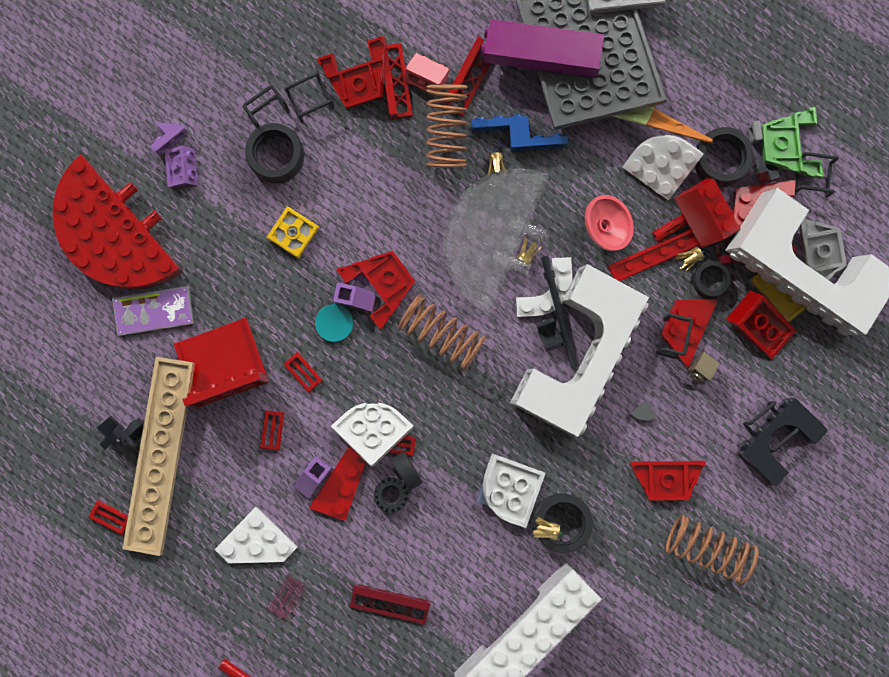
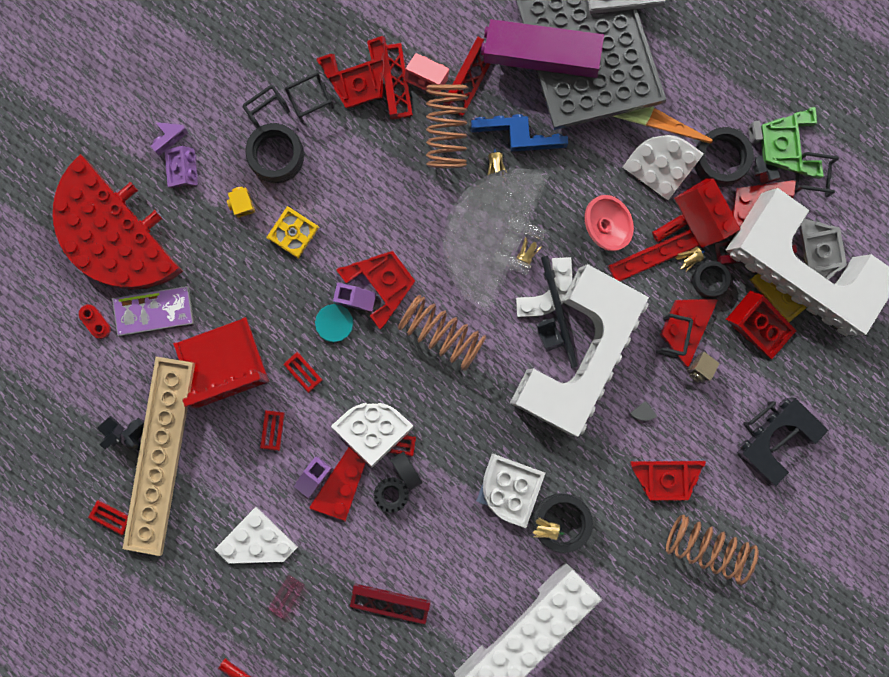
none -> red plate [79,304,111,339]
none -> yellow brick [227,187,255,218]

